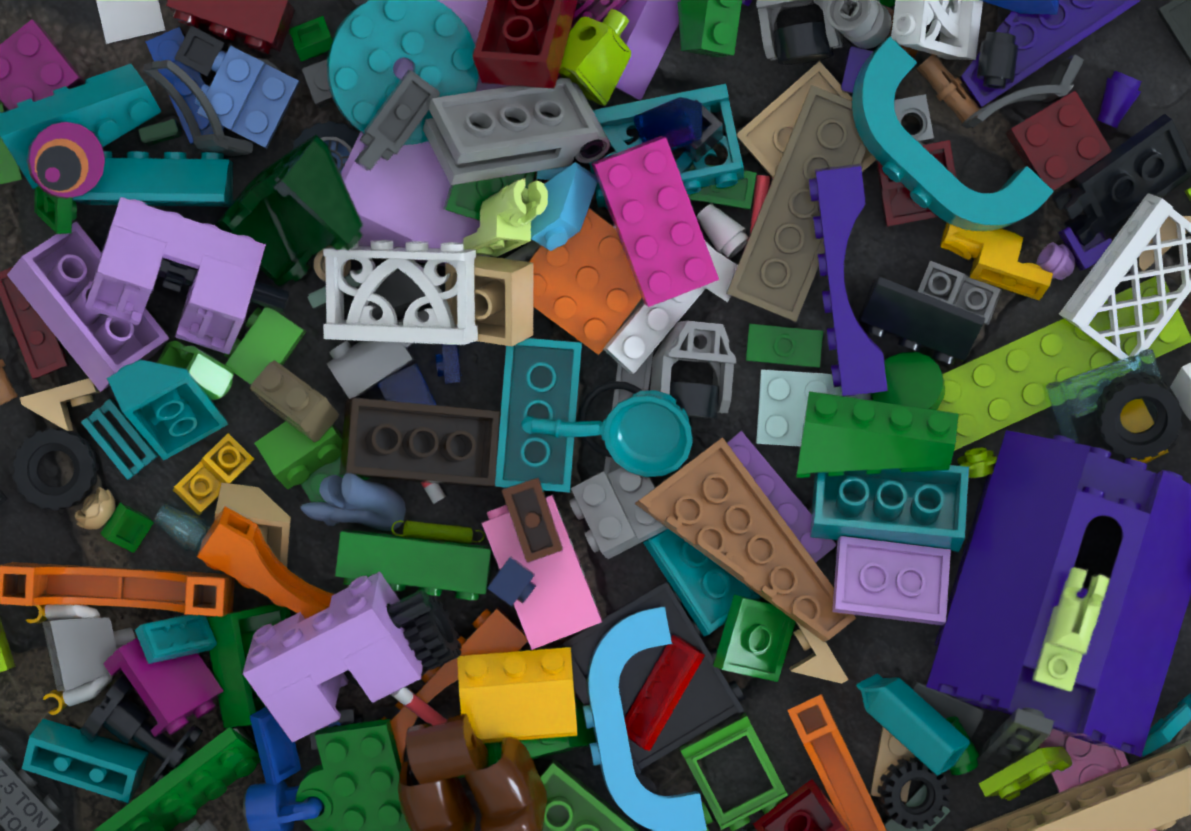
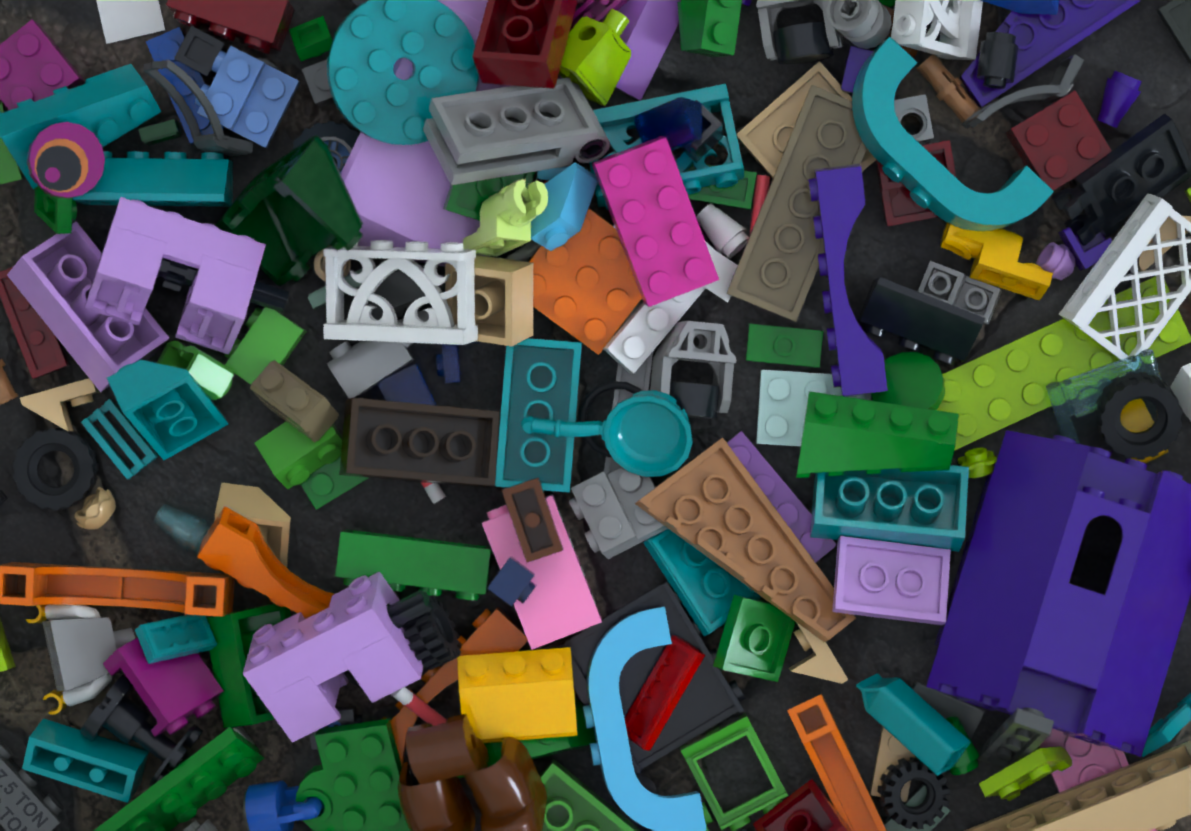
green plate [100,502,154,553] -> none
yellow slope [173,433,254,516] -> none
blue tile [250,707,302,786] -> none
sand blue piece [300,473,406,531] -> none
dark grey hinge [355,70,440,171] -> none
lime piece [391,520,485,544] -> none
yellowish green plate [1032,568,1109,692] -> none

